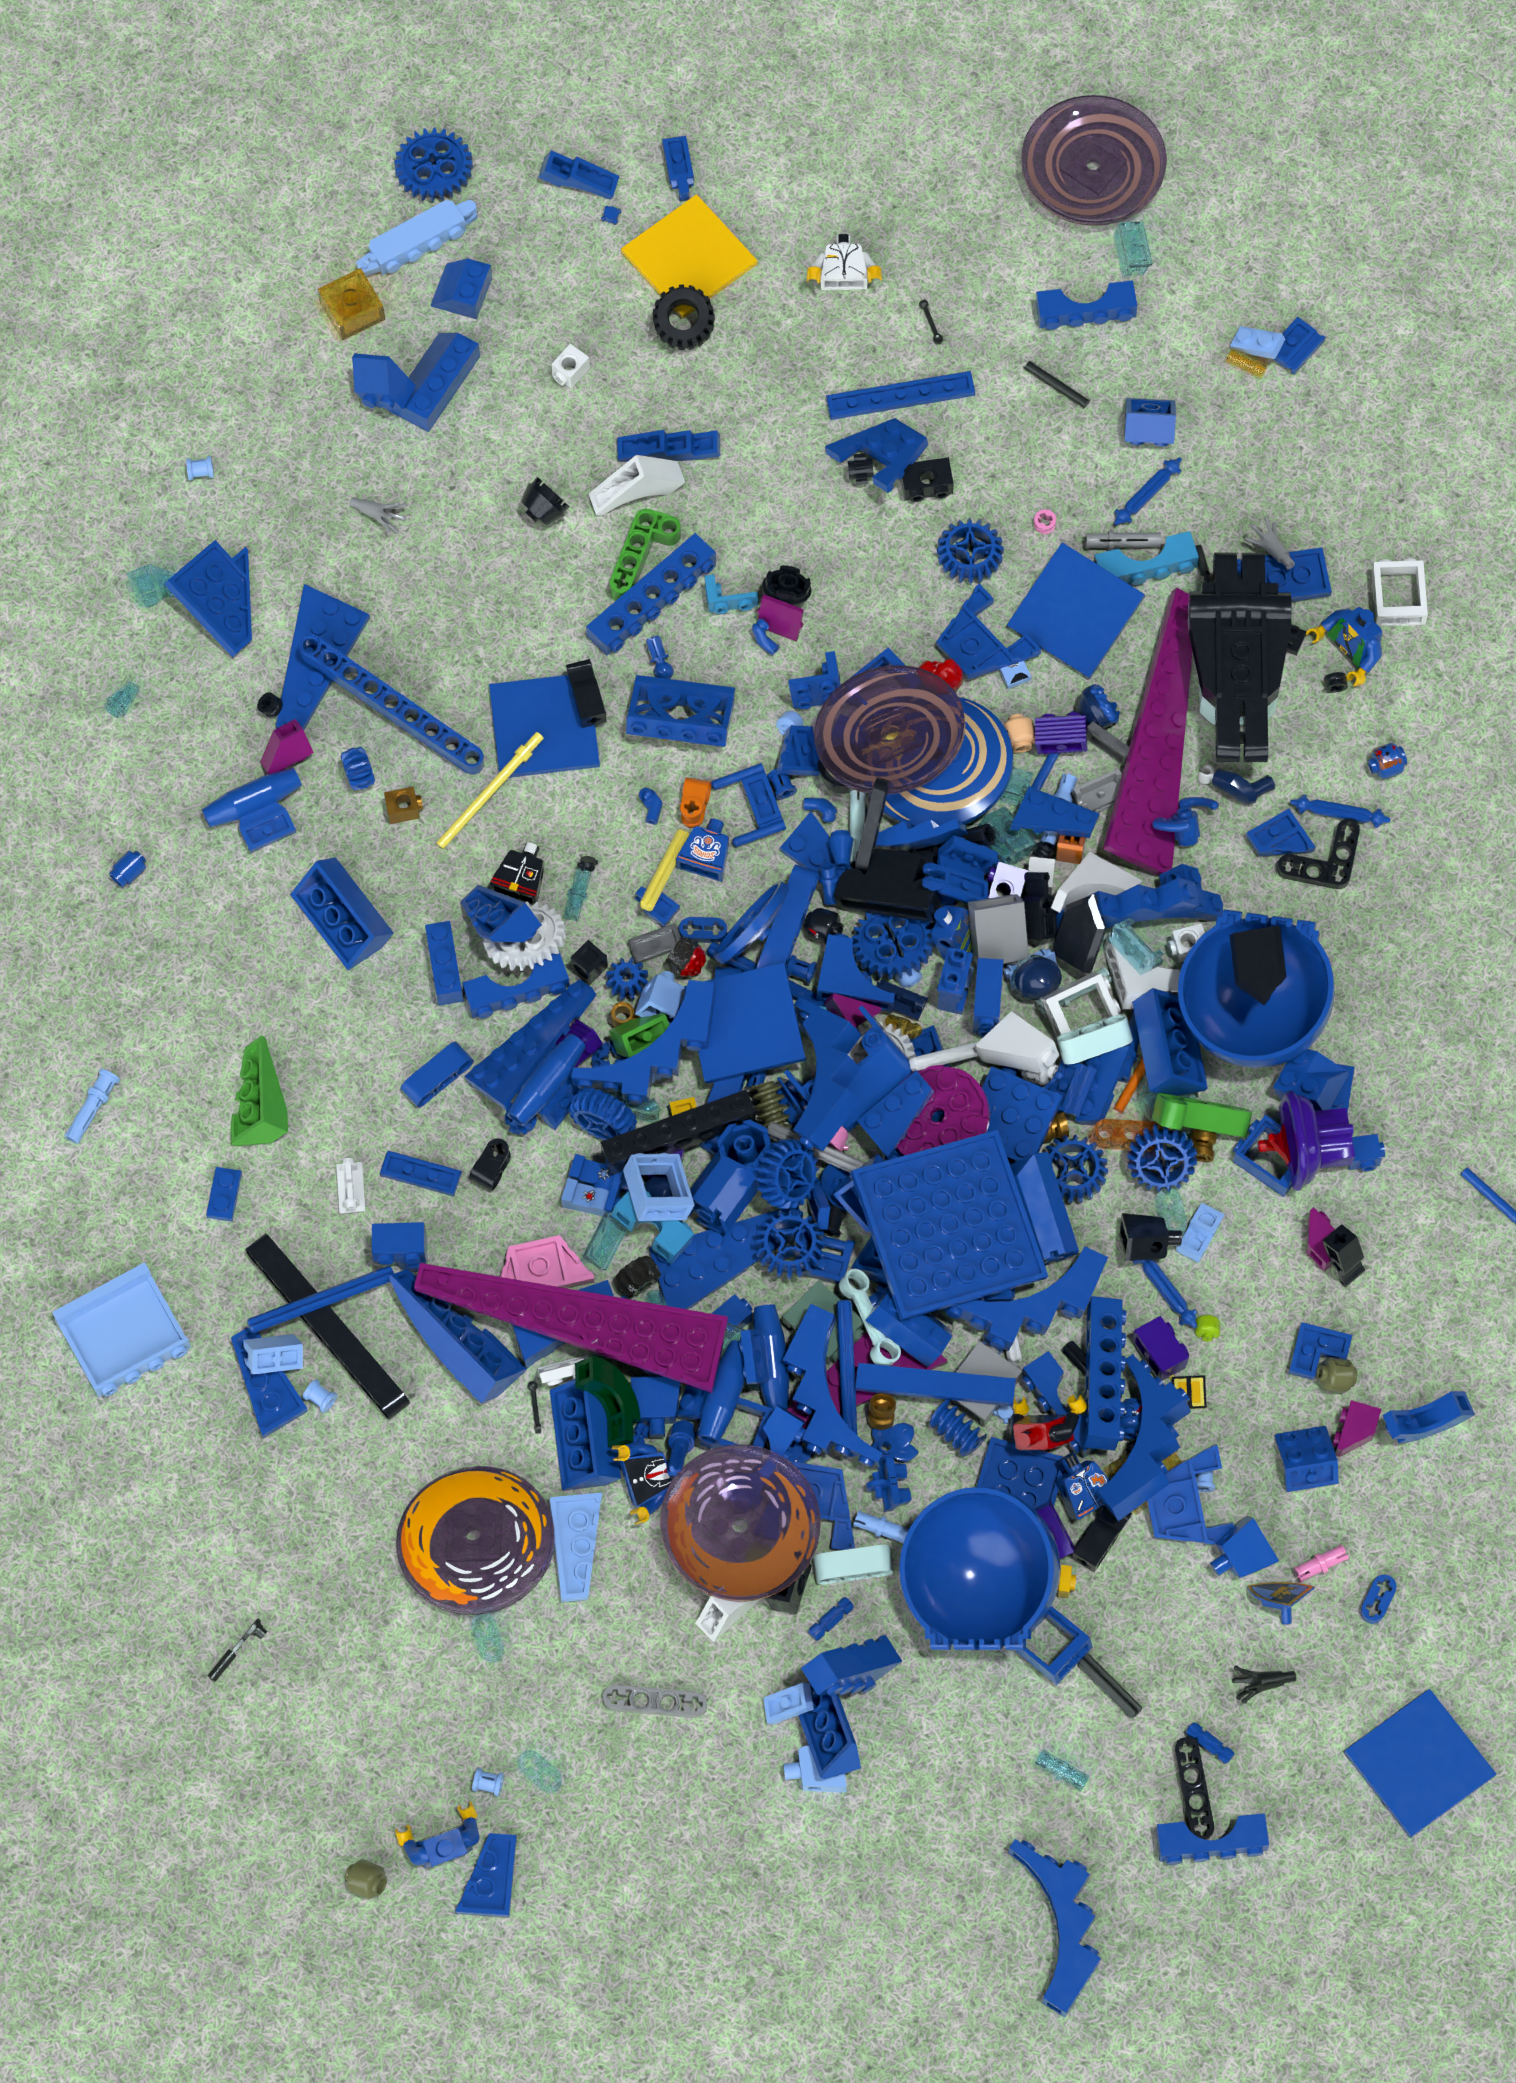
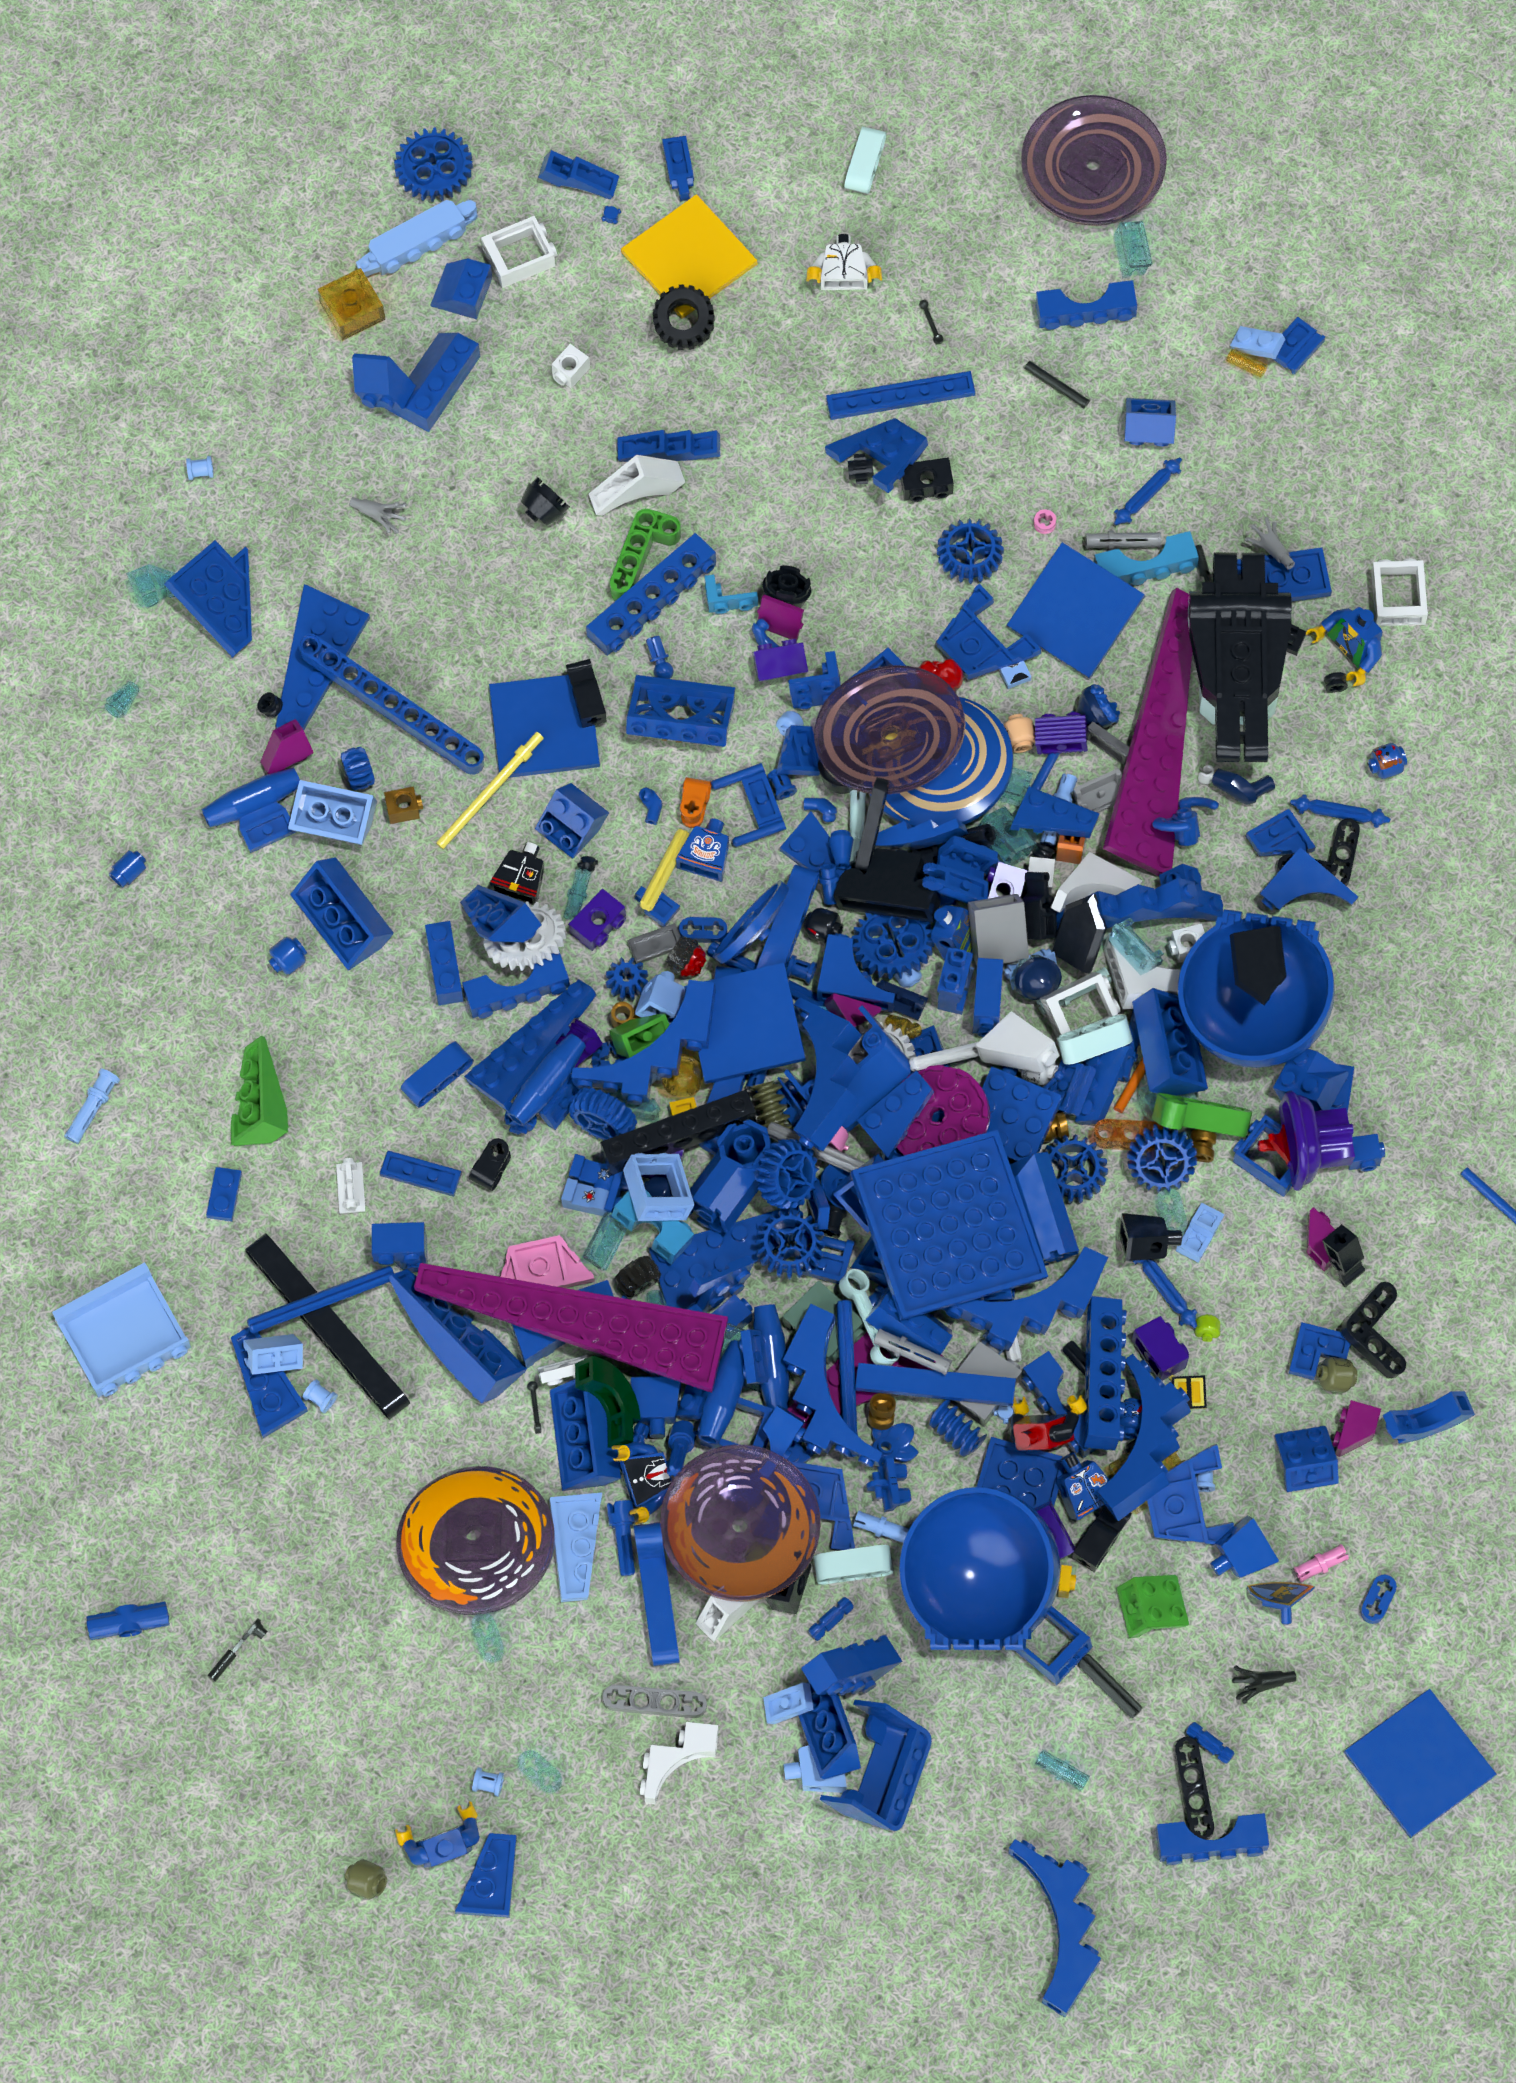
black brick [571,940,608,984] -> none
none -> blue piece [86,1601,170,1640]
none -> blue head [268,937,307,975]
none -> light blue slope [288,780,377,845]
none -> white window [481,216,557,288]
none -> blue slope [535,783,609,859]
none -> dark purple brick [568,888,626,951]
none -> blue piece [607,1500,635,1576]
none -> blue beam [634,1522,680,1666]
none -> white arch [640,1722,719,1804]
none -> clear yellow hair [662,1054,703,1097]
none -> blue wing [687,1255,754,1313]
none -> dark purple brick [752,639,808,681]
none -> blue windscreen [820,1700,932,1831]
none -> light aqua beam [844,126,886,194]
none -> light grey pin [873,1329,952,1375]
none -> bright green bracket [1117,1575,1189,1638]
none -> blue arch [1260,847,1358,911]
none -> black beam [1341,1282,1406,1379]

